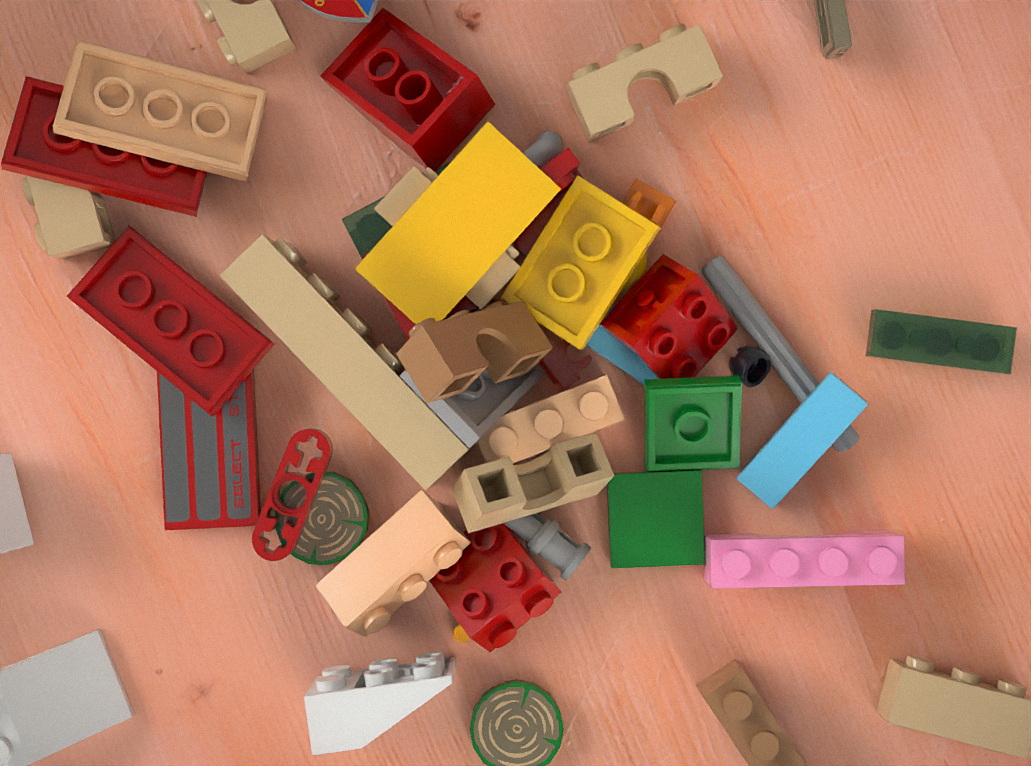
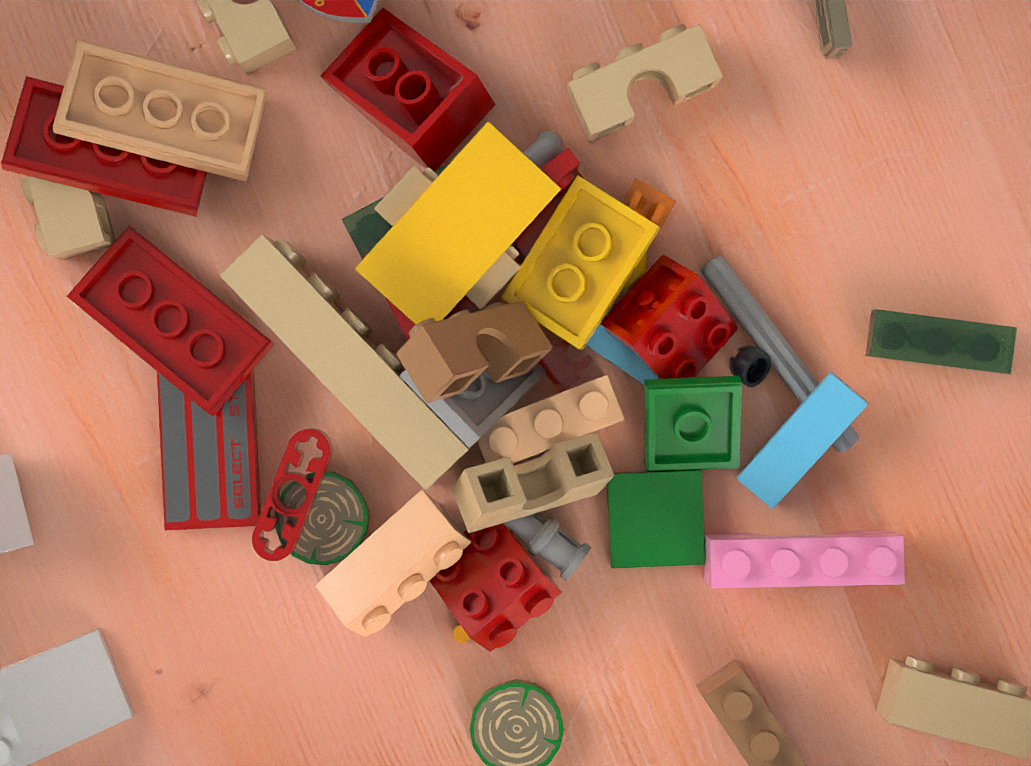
white slope [304,652,456,755] -> none

